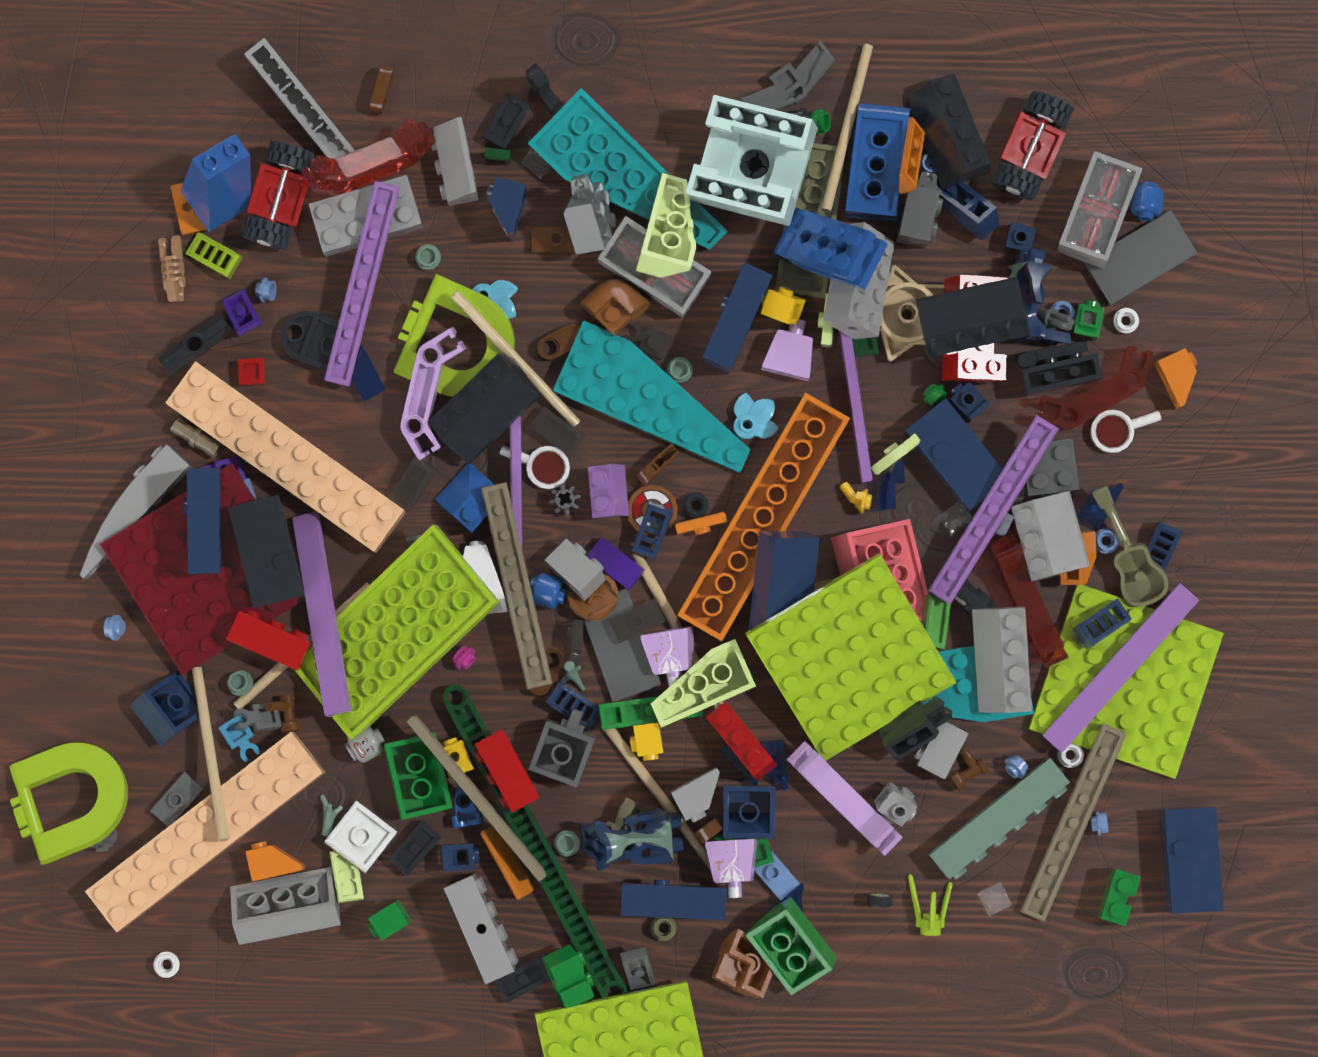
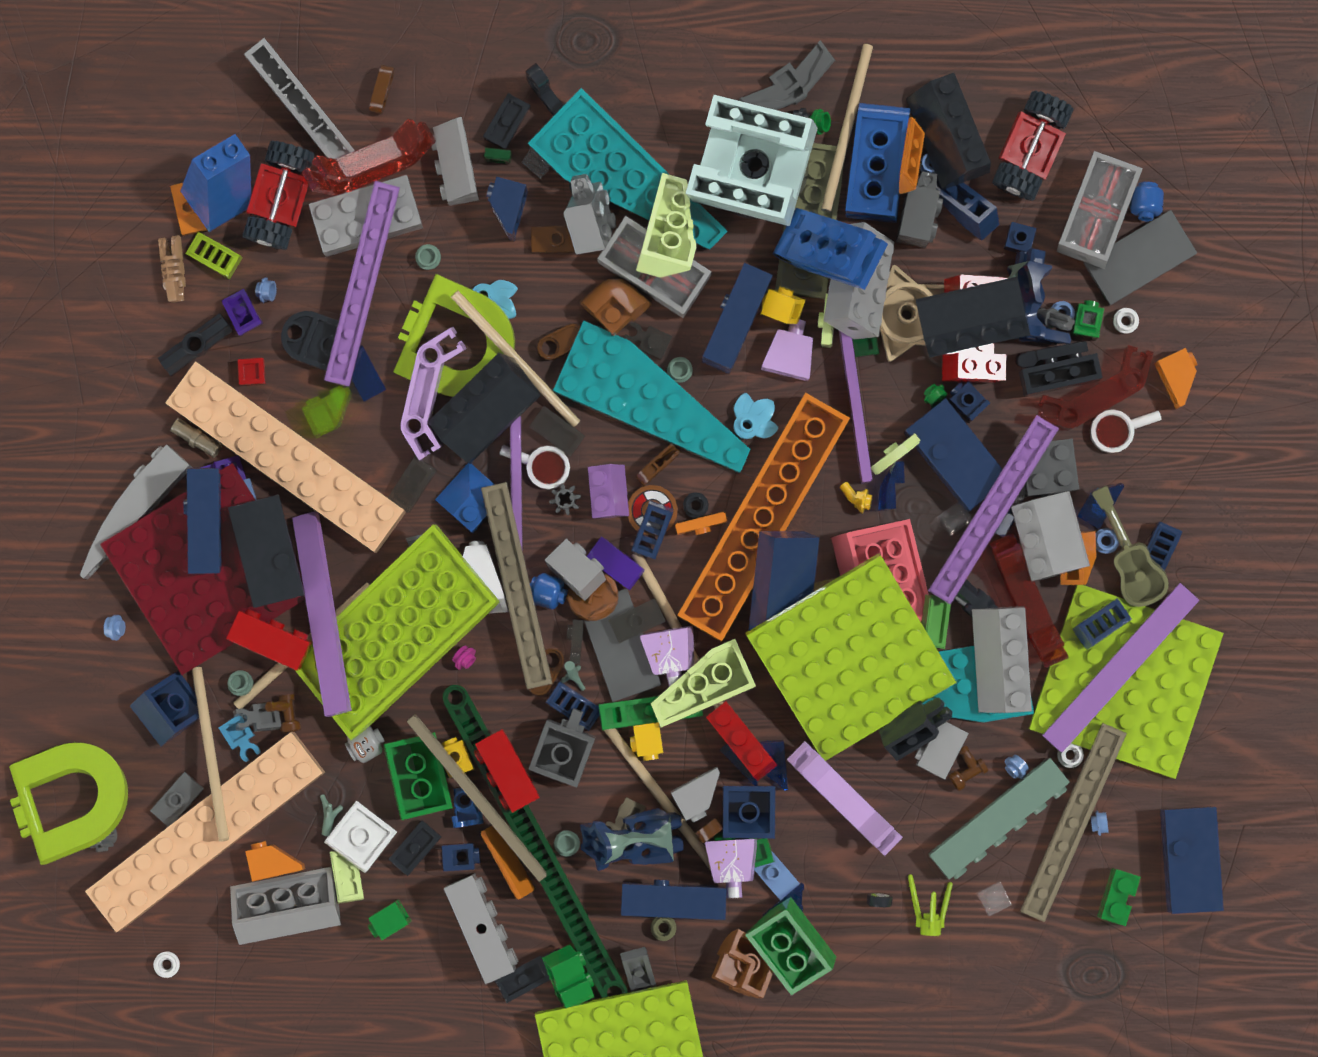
light grey brick [874,781,917,827] -> none
none -> clear neon green slope [302,385,353,438]

